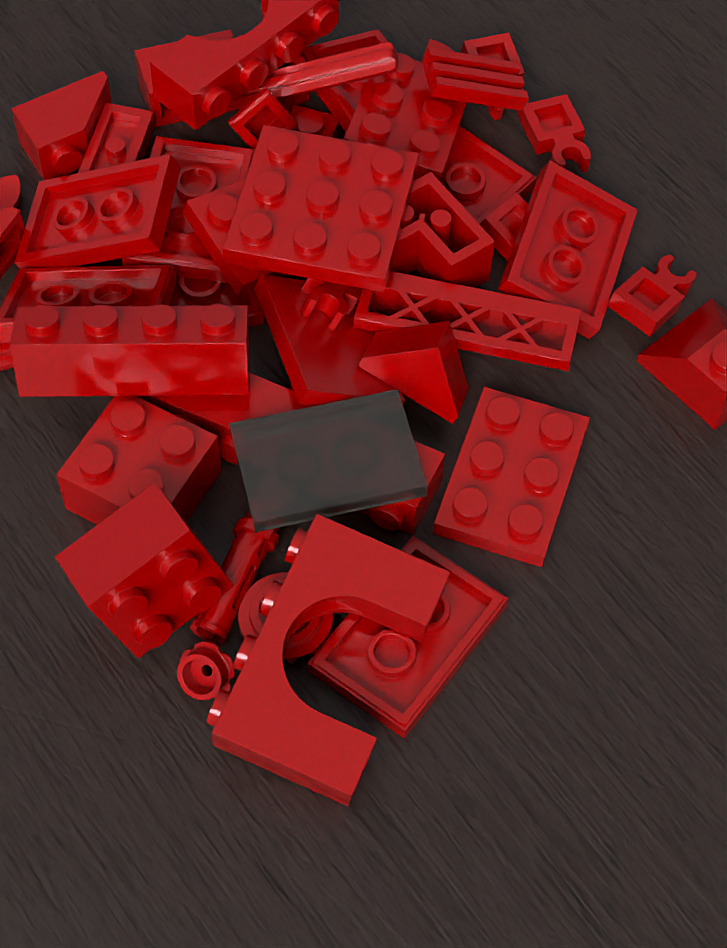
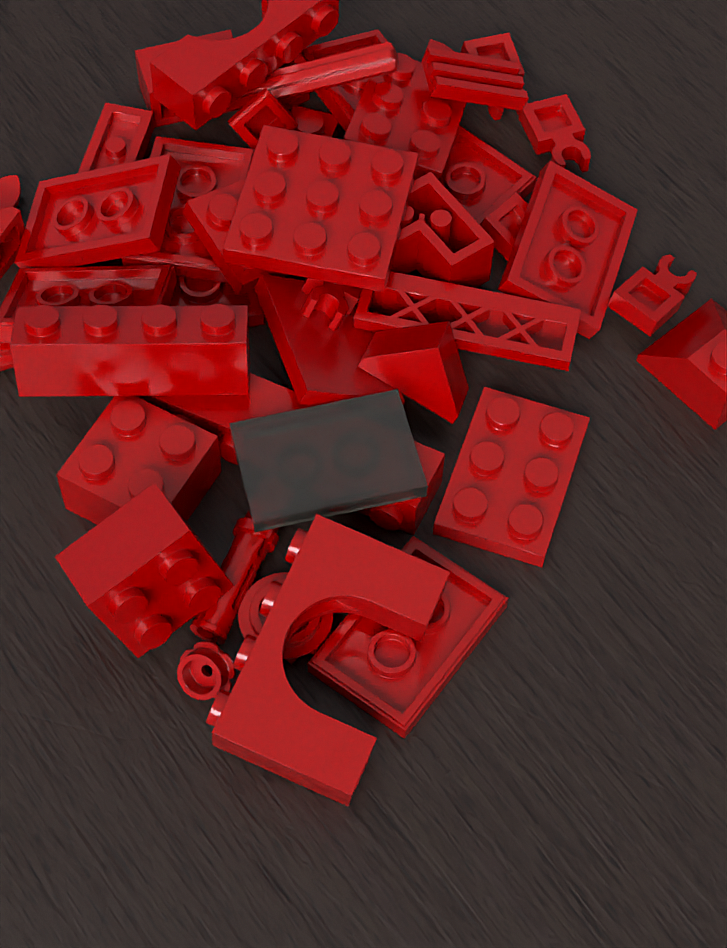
red slope [11,71,112,180] -> none

